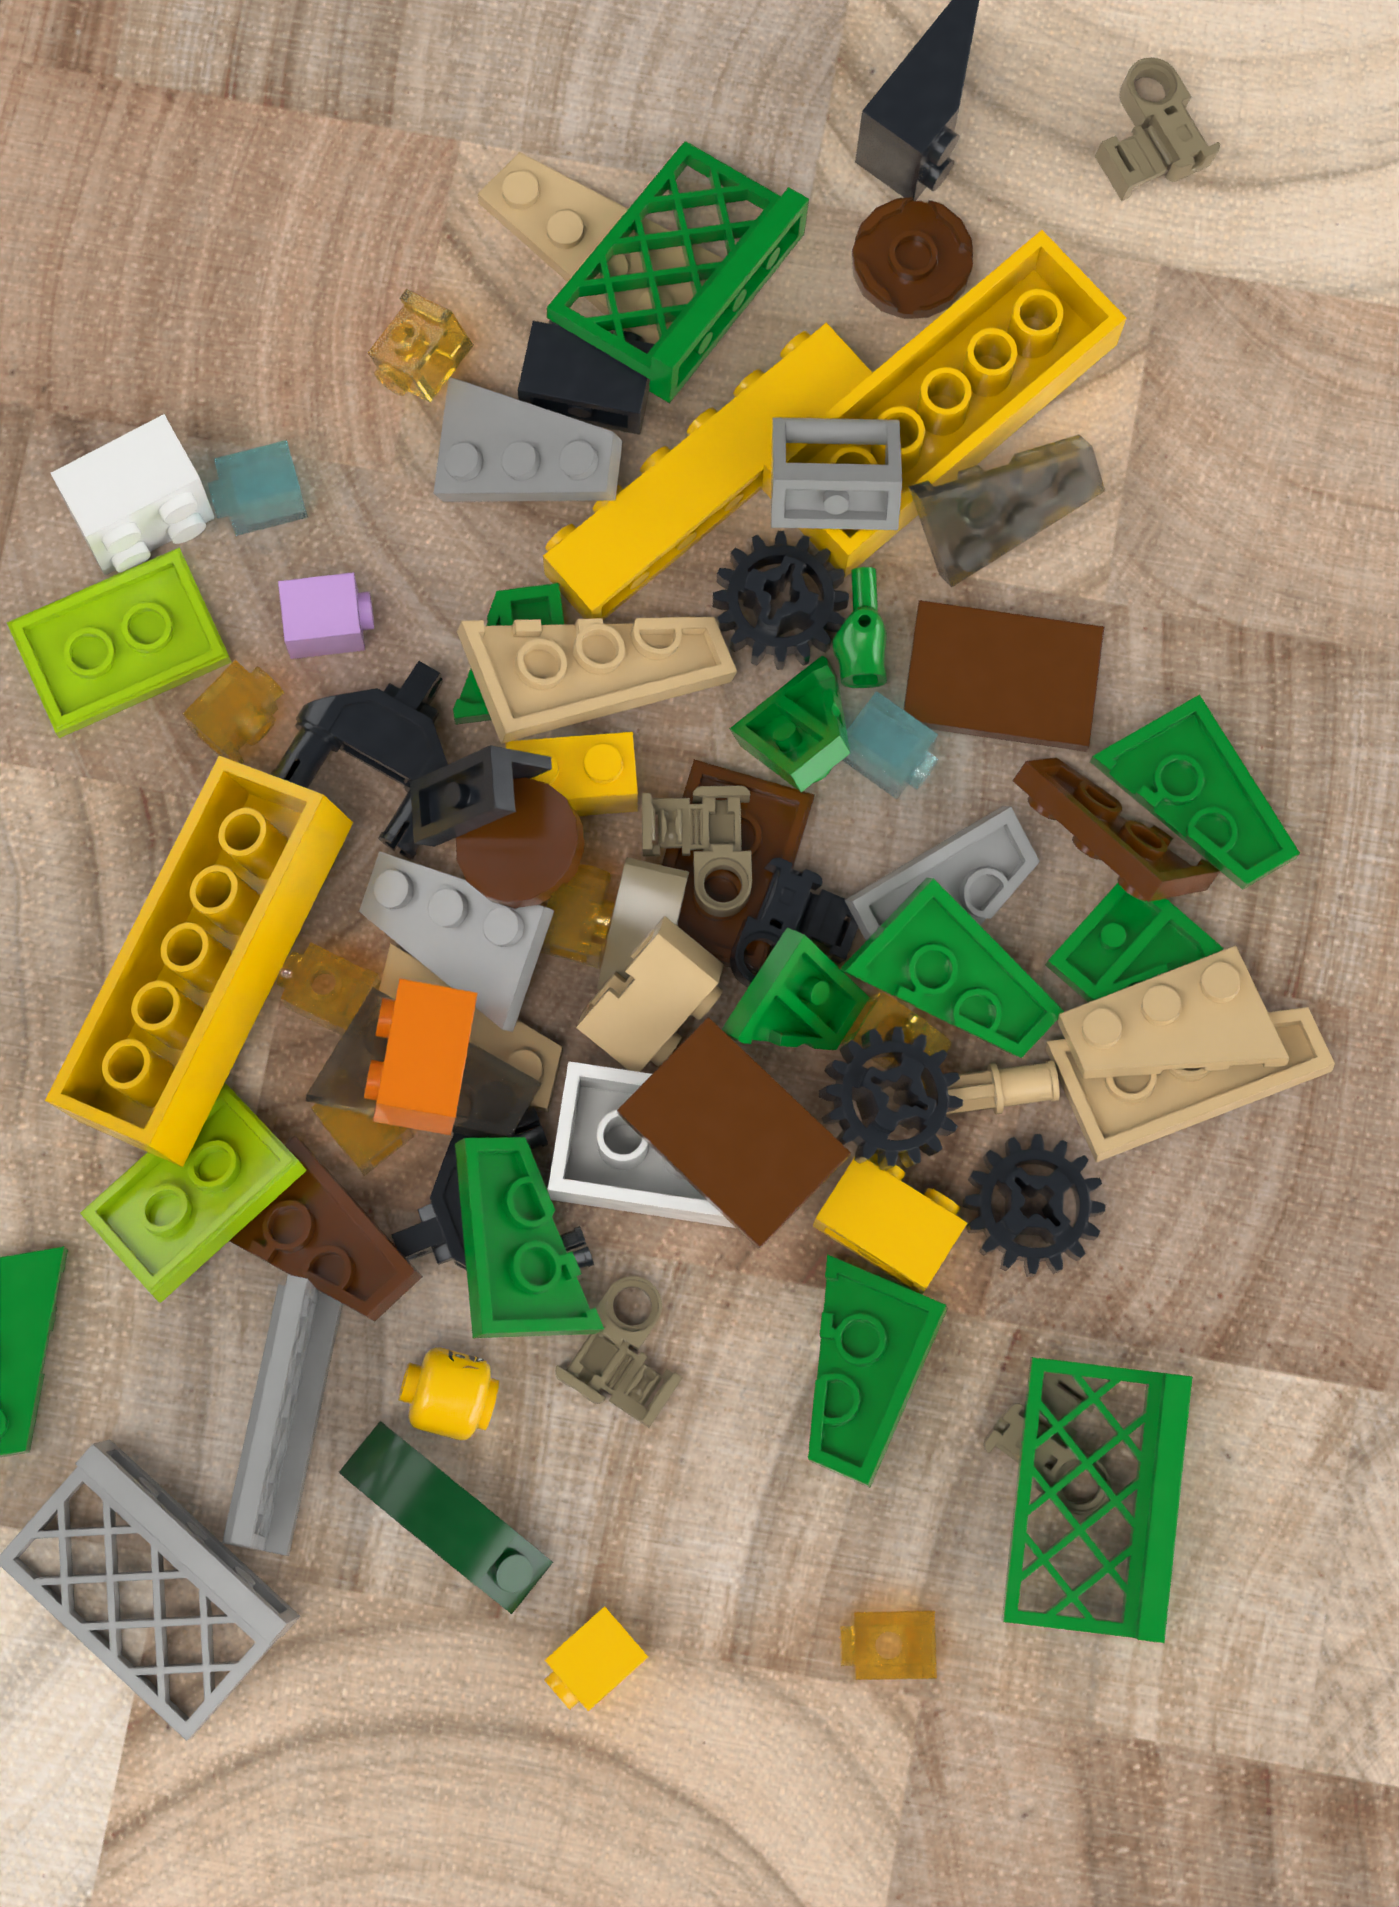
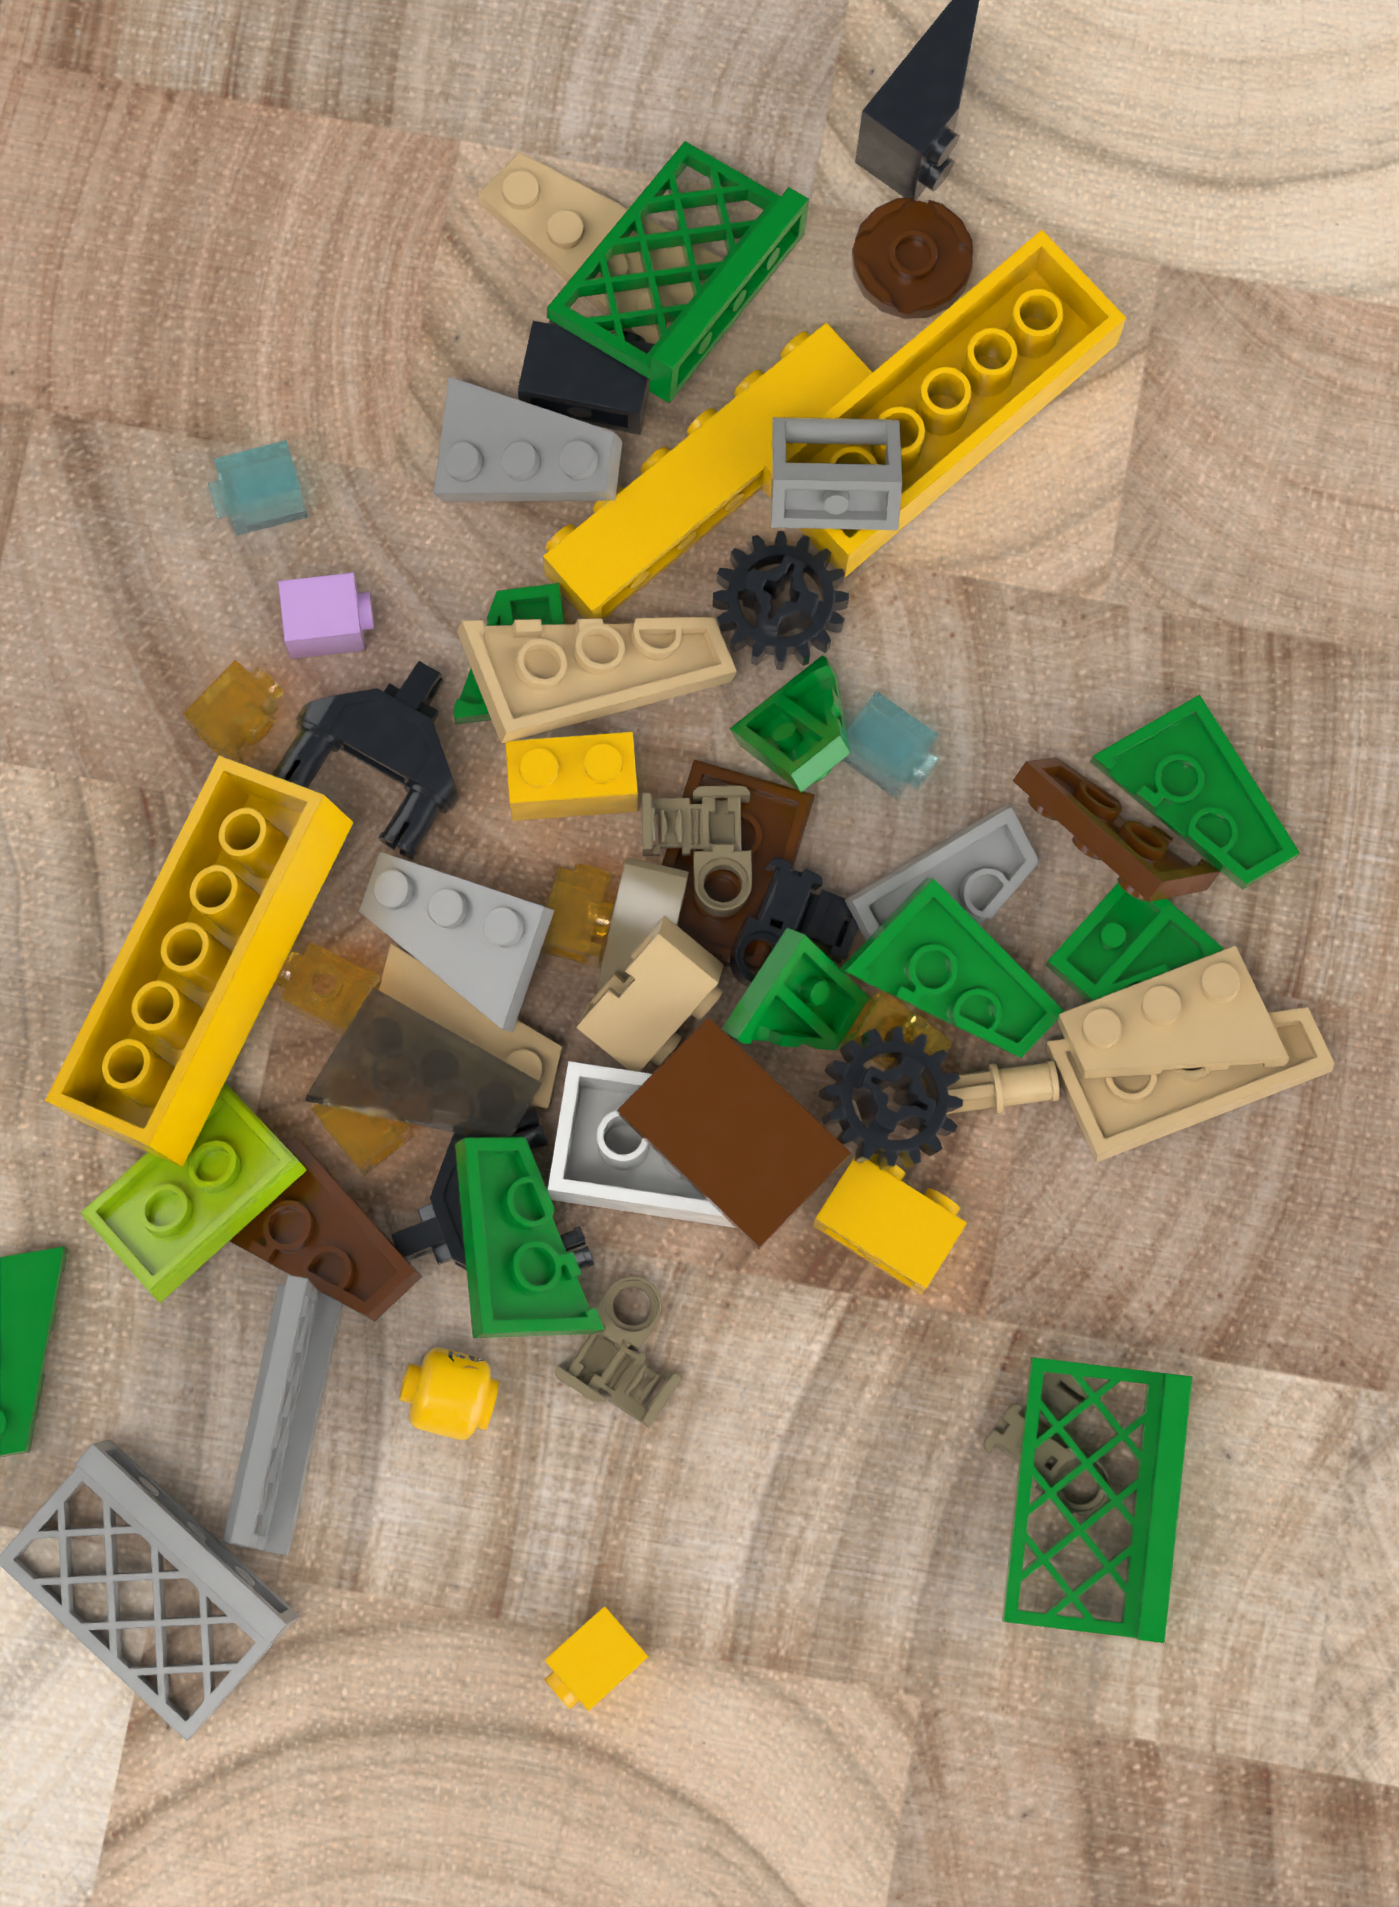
lime tile [7,547,232,738] -> none
white brick [51,414,215,575] -> none
dark green arch [338,1421,553,1614] -> none
orange brick [364,979,478,1136] -> none
clear yellow brick [367,289,474,402] -> none
black panel [410,745,552,847] -> none
reddish brown tile [456,778,584,908] -> none
green wing [808,1254,948,1488] -> none
green piece [832,567,887,688] -> none
clear yellow brick [839,1611,937,1680] -> none
reddish brown tile [901,600,1105,752] -> none
clear smoke wing [908,434,1105,587] -> none
black gear [963,1134,1106,1277] -> none
dark tan piece [1095,57,1220,201] -> none

